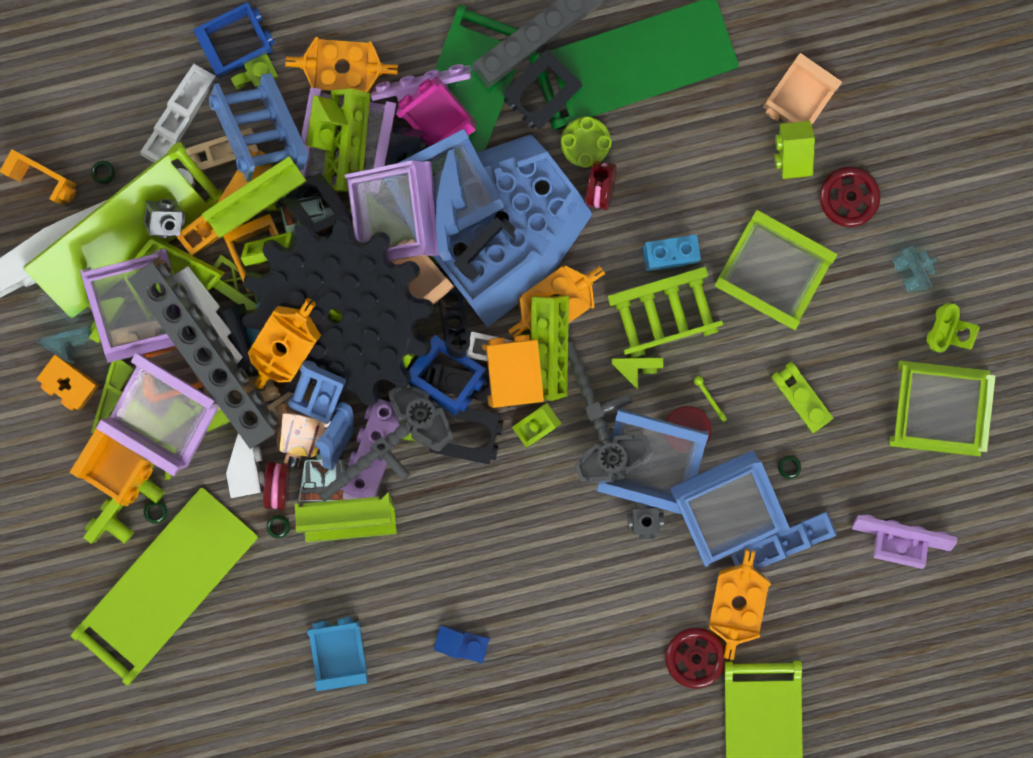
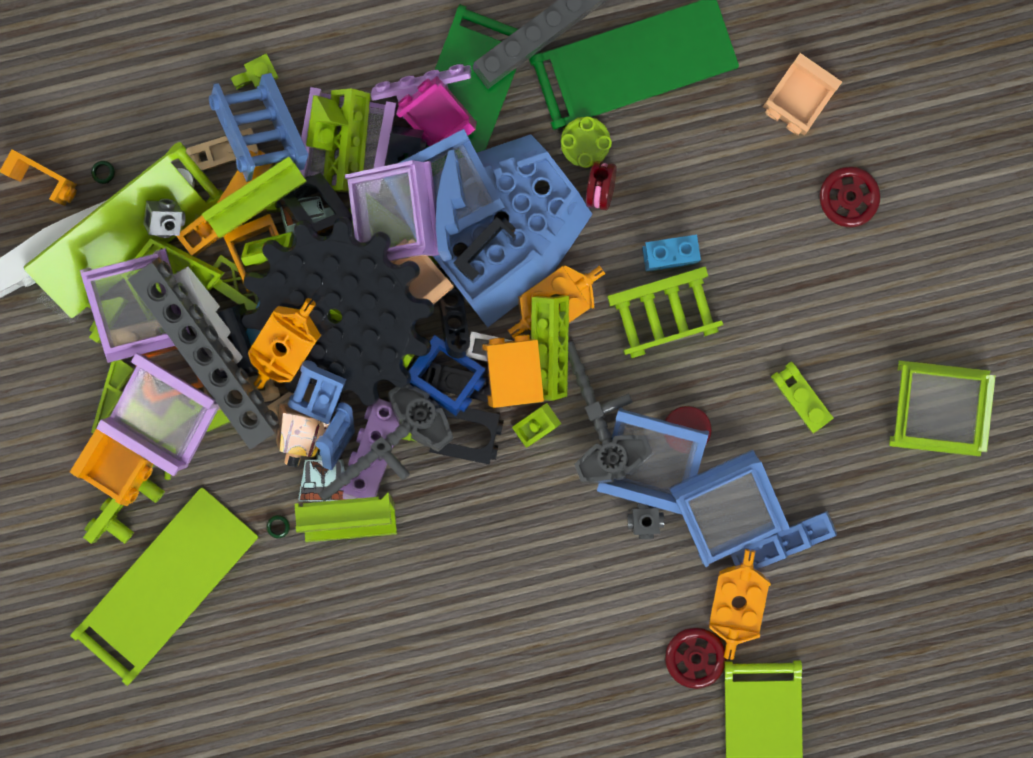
clear light blue slope [37,327,92,363] -> none
light orange brick [37,355,101,411] -> none
white slope [141,64,216,163] -> none
dark green piece [144,501,168,524] -> none
blue window [193,2,274,79] -> none
white slope [226,417,265,498] -> none
dark red head [263,462,290,510] -> none
light orange plate [285,37,398,93] -> none
dark azure panel [307,617,369,691] -> none
blue slope [434,625,490,663] -> none
black panel [503,49,583,130] -> none
lime slope [611,358,663,389] -> none
lime hinge [694,376,727,422] -> none
clear piece [714,210,838,331] -> none
lime brick [774,121,815,179] -> none
dark green piece [778,456,801,479] -> none
lavender bracket [852,515,958,569] -> none
clear light blue hips [892,245,939,293] -> none
lime bracket [927,303,980,353] -> none

